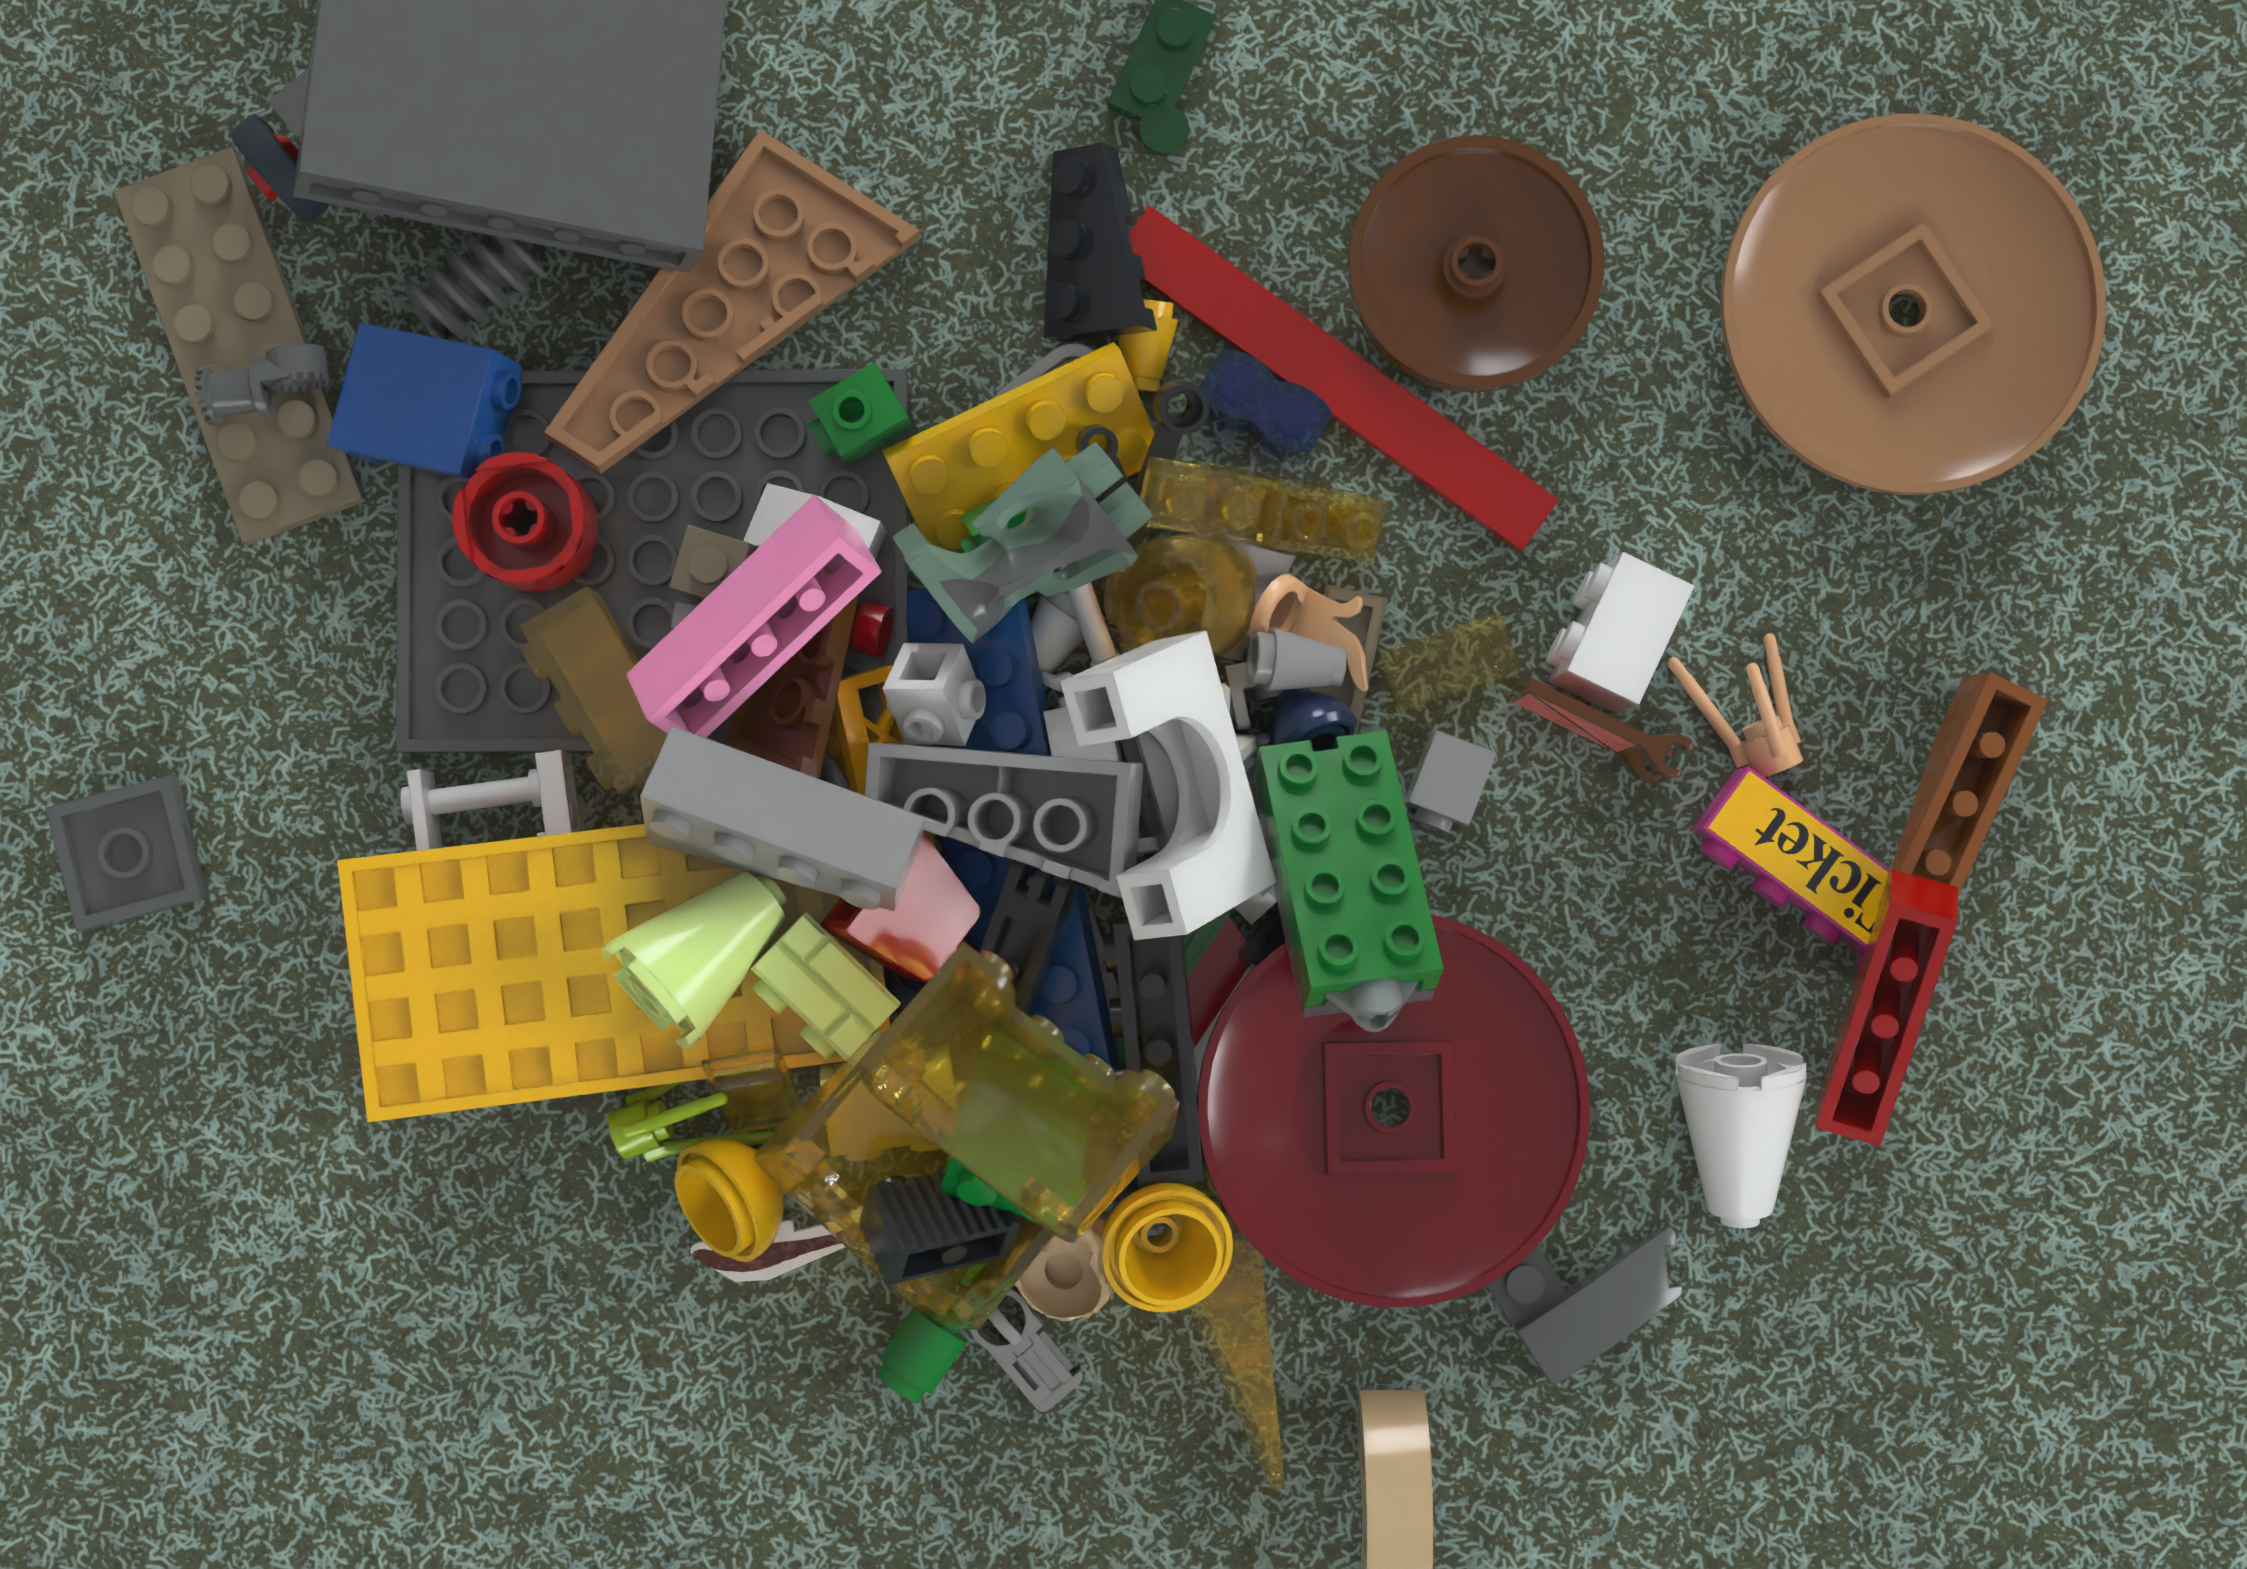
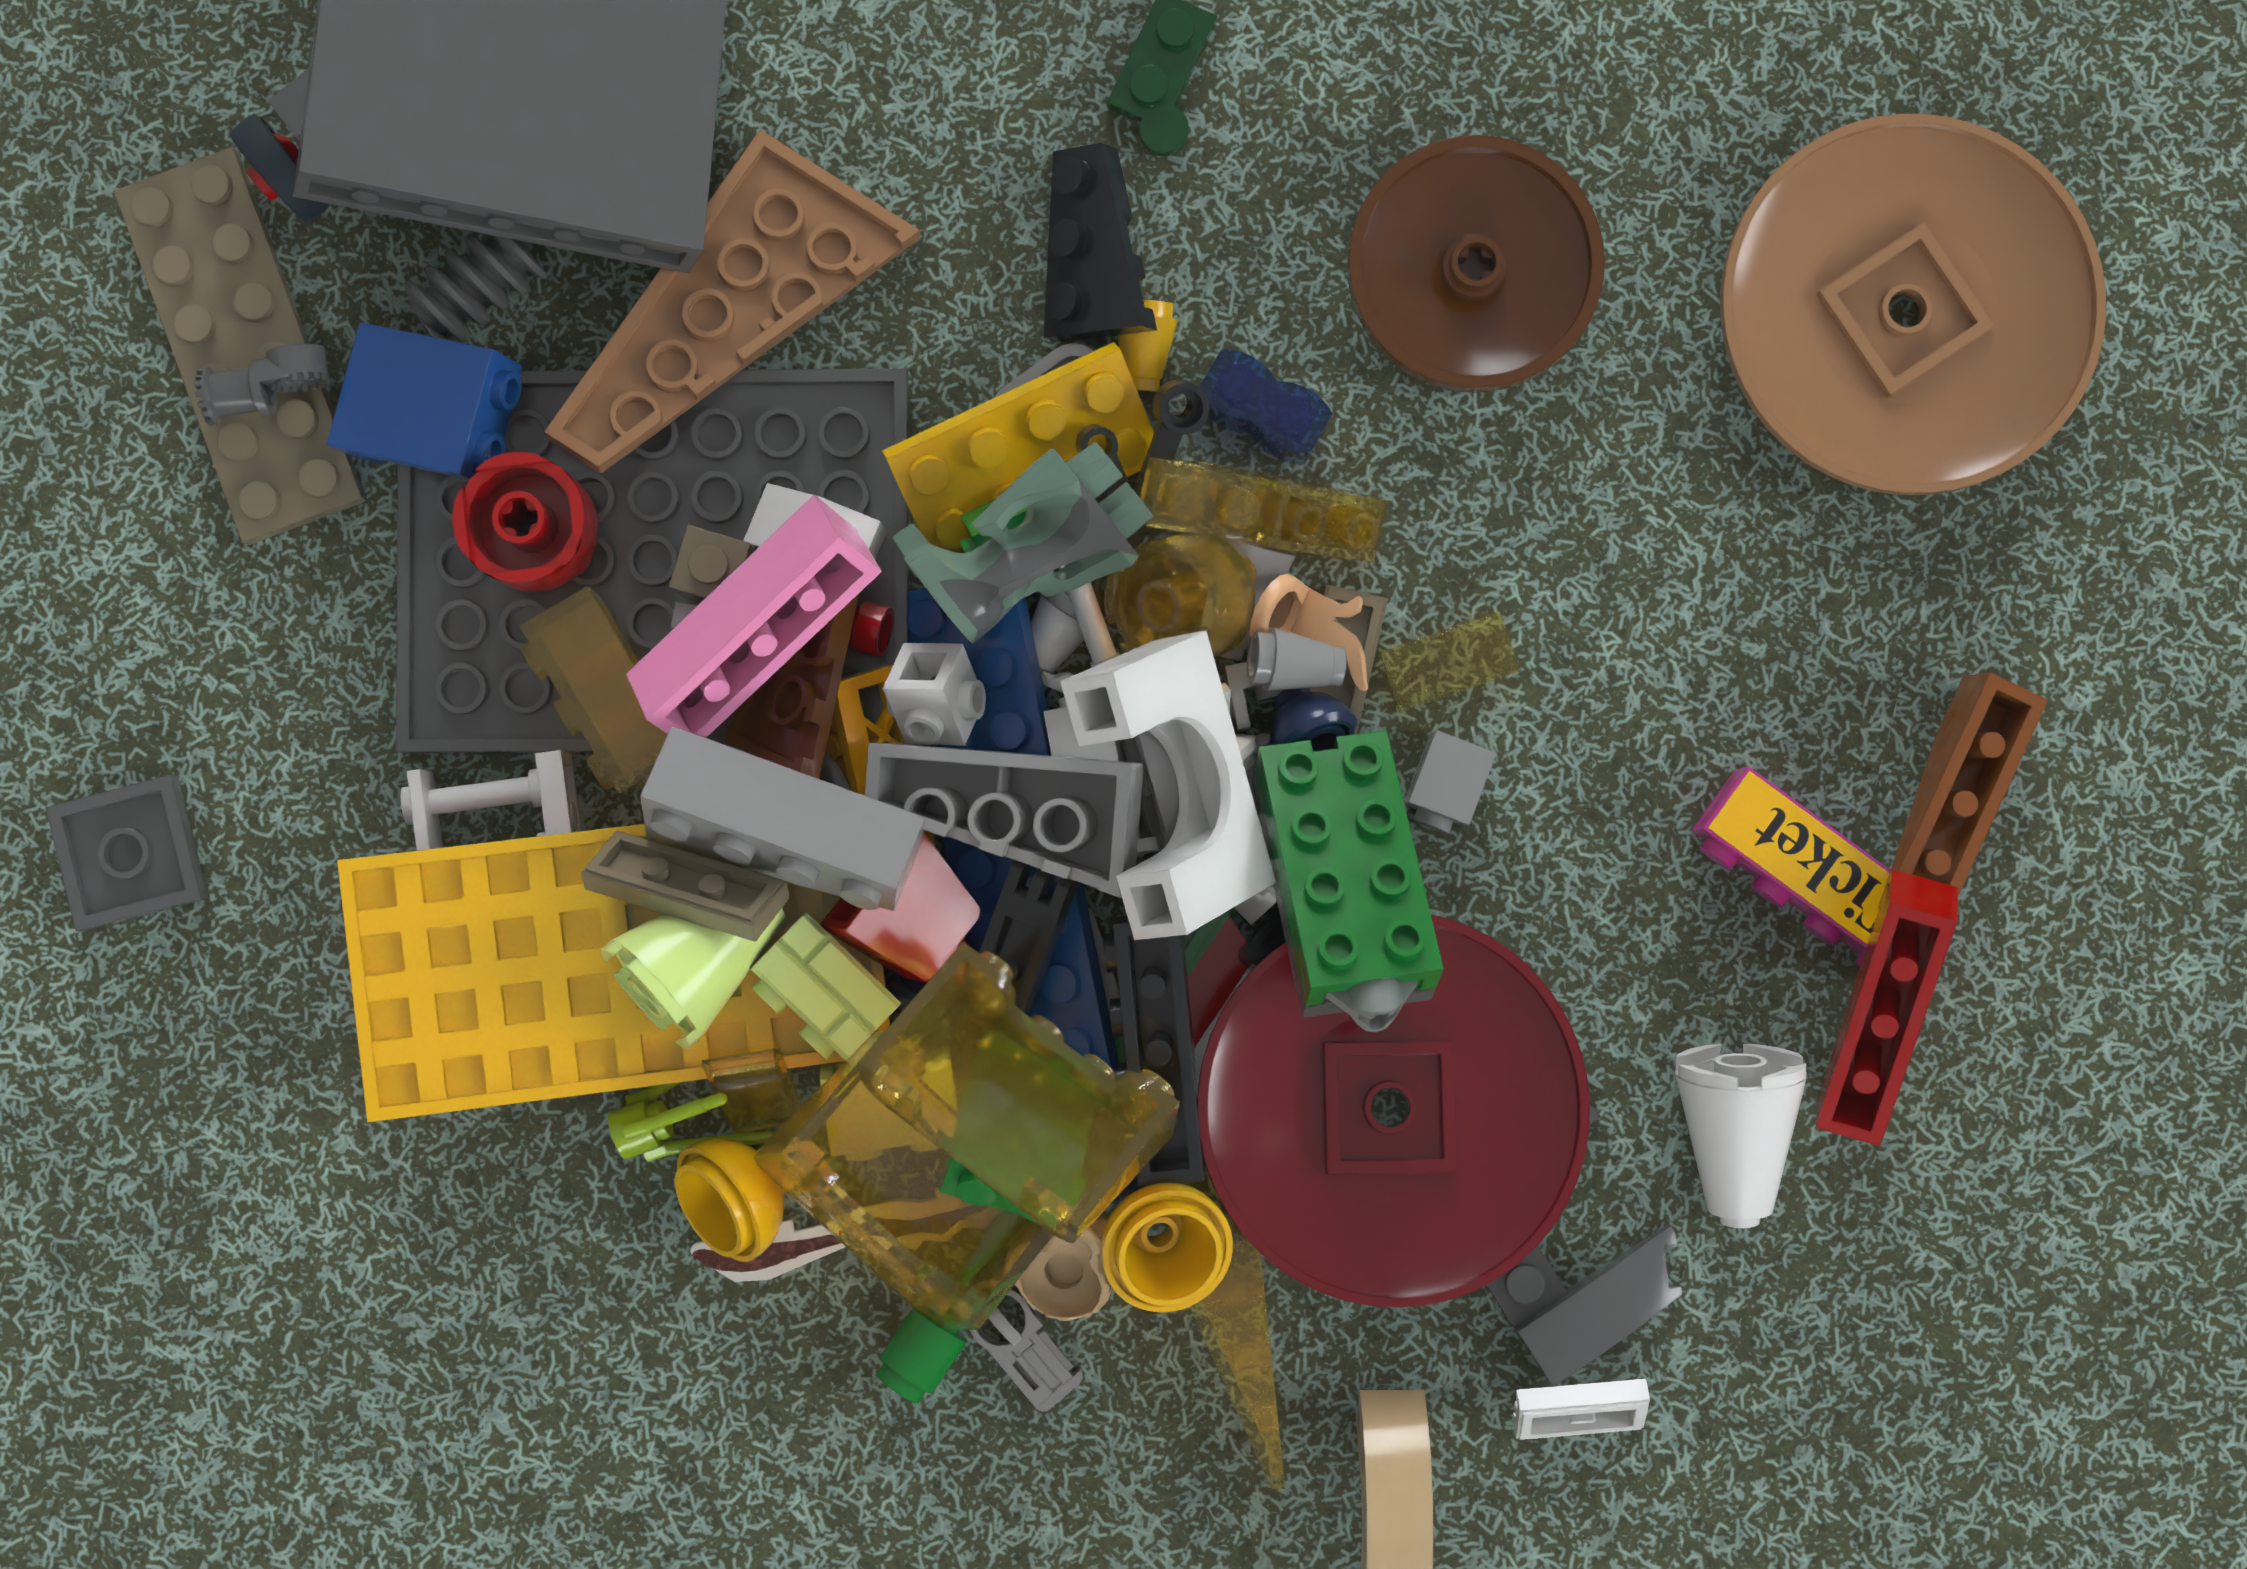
green brick [807,362,913,467] -> none
black brick [859,1166,1021,1286] -> none
red tile [1129,205,1559,553] -> none
reddish brown flag [1508,678,1694,784] -> none
white brick [1546,552,1695,714] -> none
light nougat plant [1667,633,1803,777] -> none
none -> dark tan tile [581,830,790,942]
none -> white tile [1513,1379,1650,1440]

